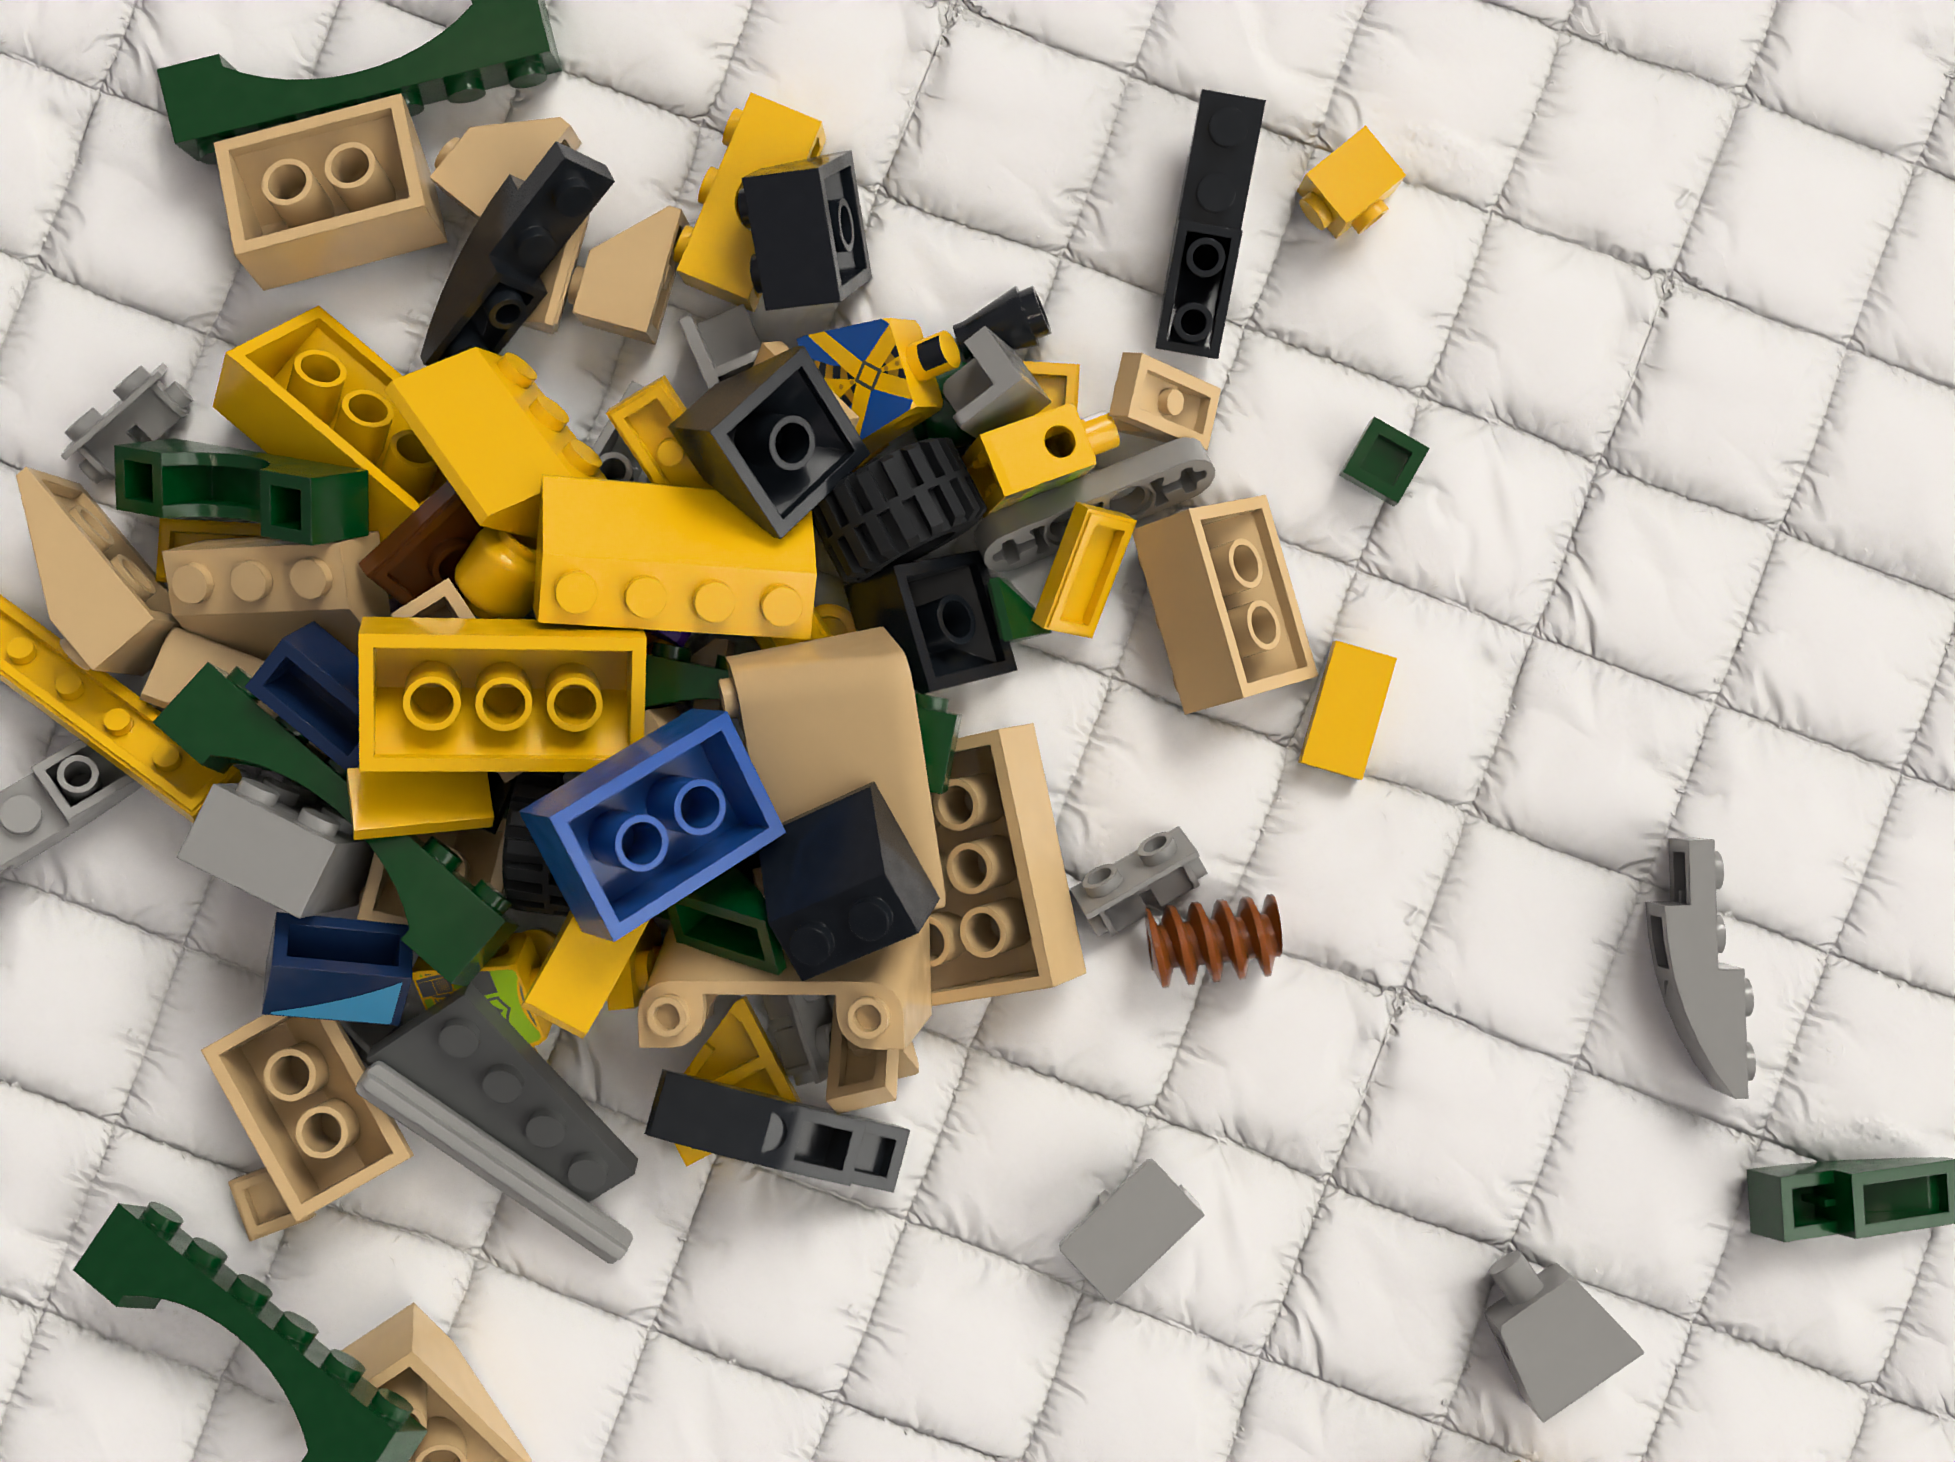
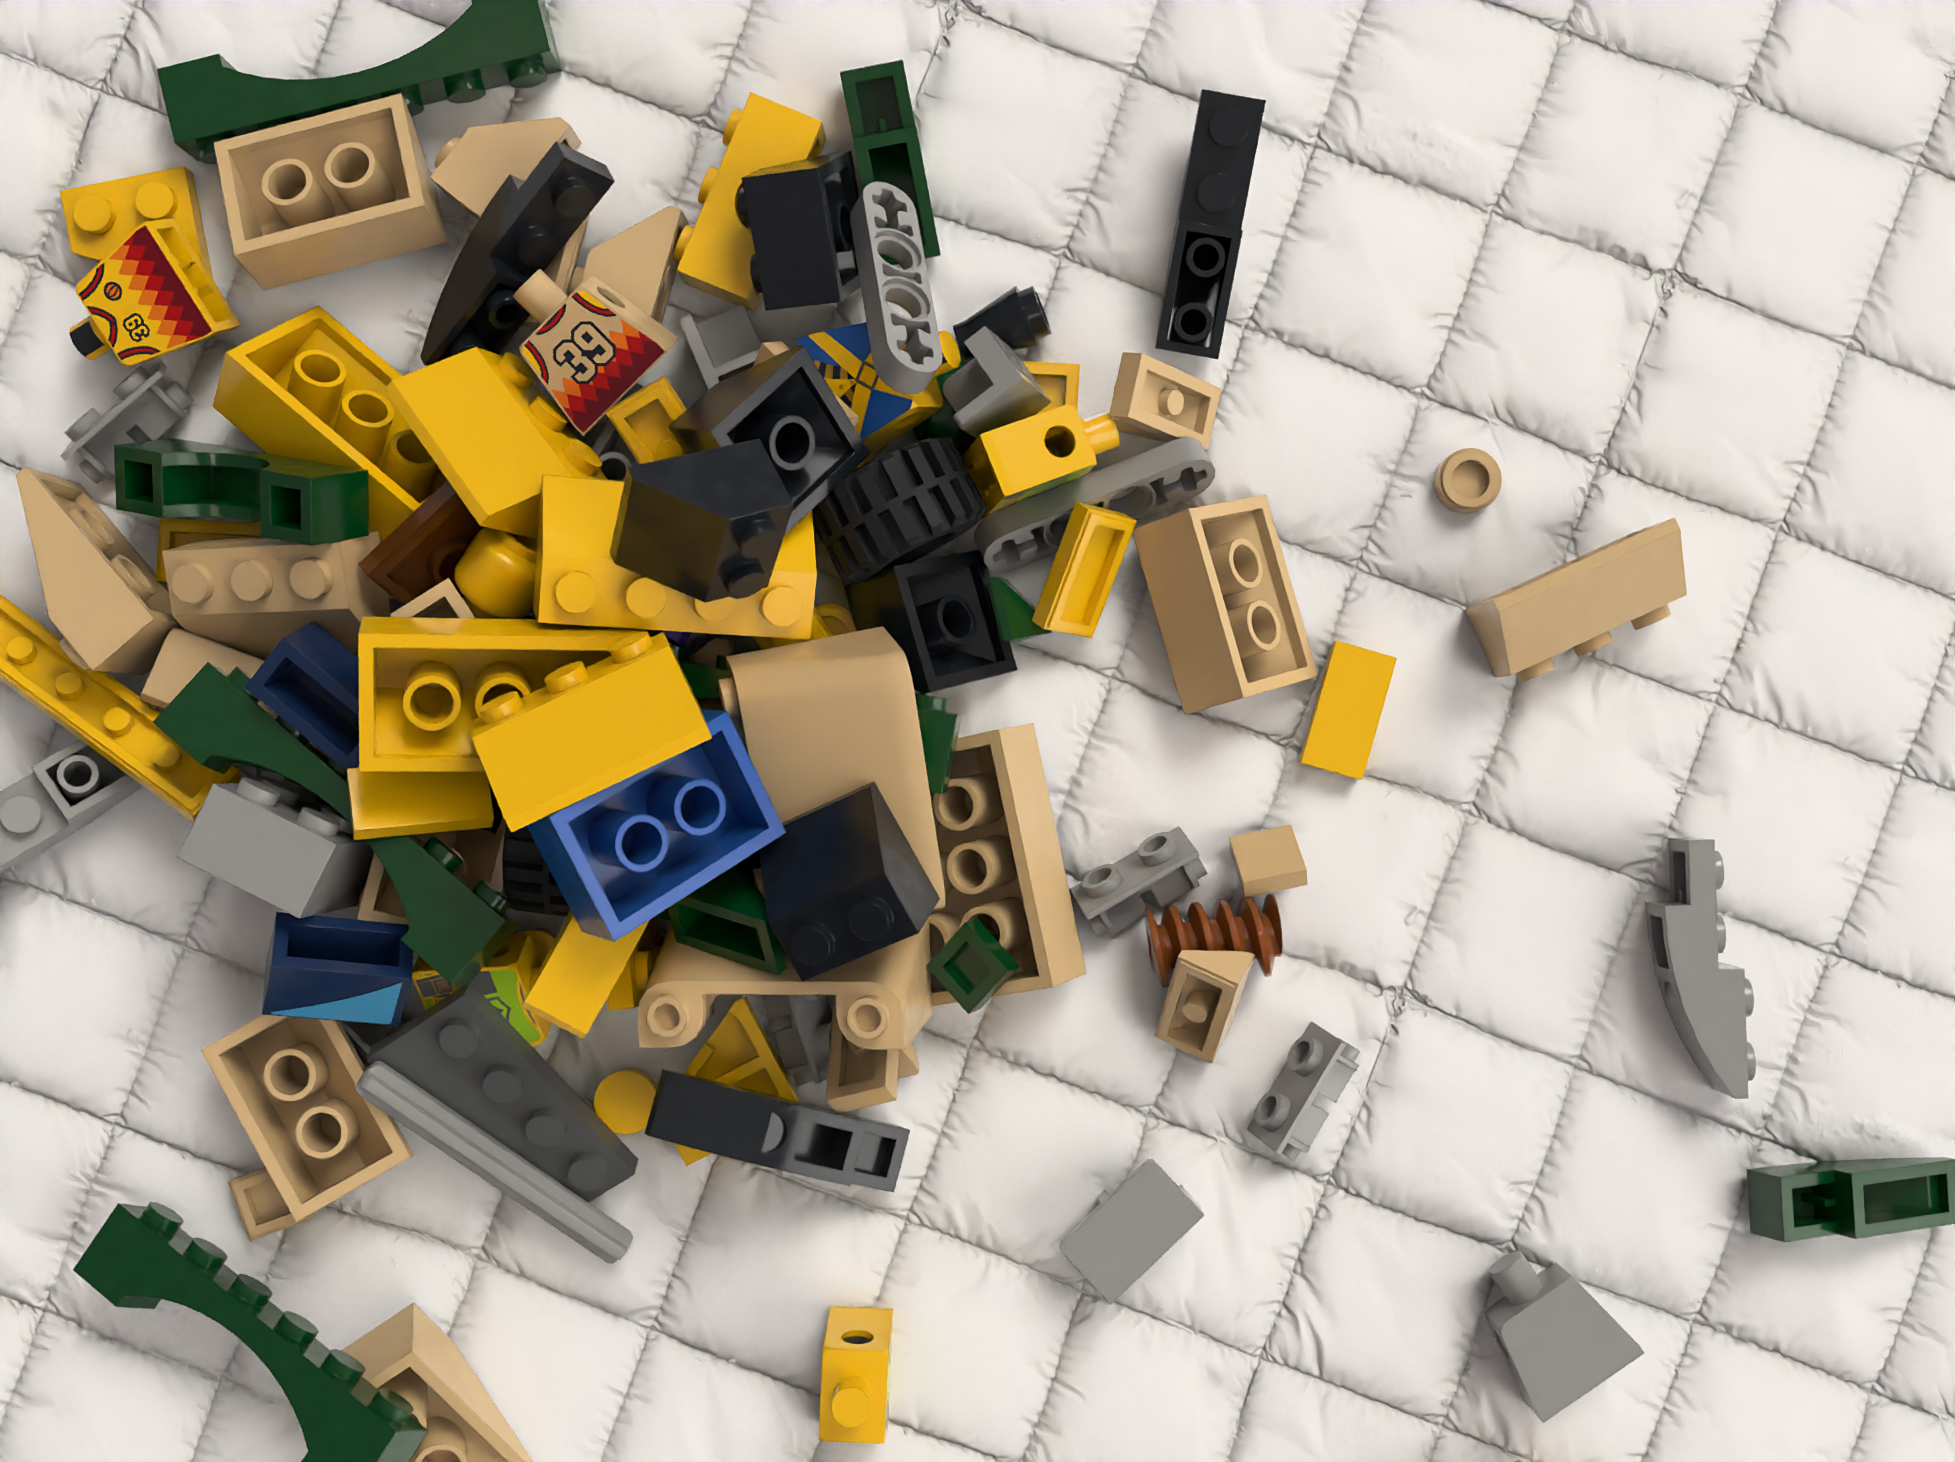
yellow brick [1297,126,1406,239] -> none
dark green plate [1339,416,1430,506] -> none
none -> yellow wing [60,166,214,281]
none -> torso [69,218,241,367]
none -> yellow slope [472,631,712,833]
none -> torso [512,269,679,436]
none -> yellow tile [594,1068,658,1135]
none -> black slope [610,438,794,603]
none -> yellow torso [819,1306,893,1444]
none -> dark green slope [840,59,941,265]
none -> light grey beam [850,181,943,394]
none -> dark green tile [926,918,1020,1014]
none -> tan slope [1154,950,1255,1063]
none -> tan tile [1229,825,1308,897]
none -> light grey hinge [1246,1021,1360,1161]
none -> tan tile [1434,448,1502,514]
none -> tan slope [1464,517,1687,683]

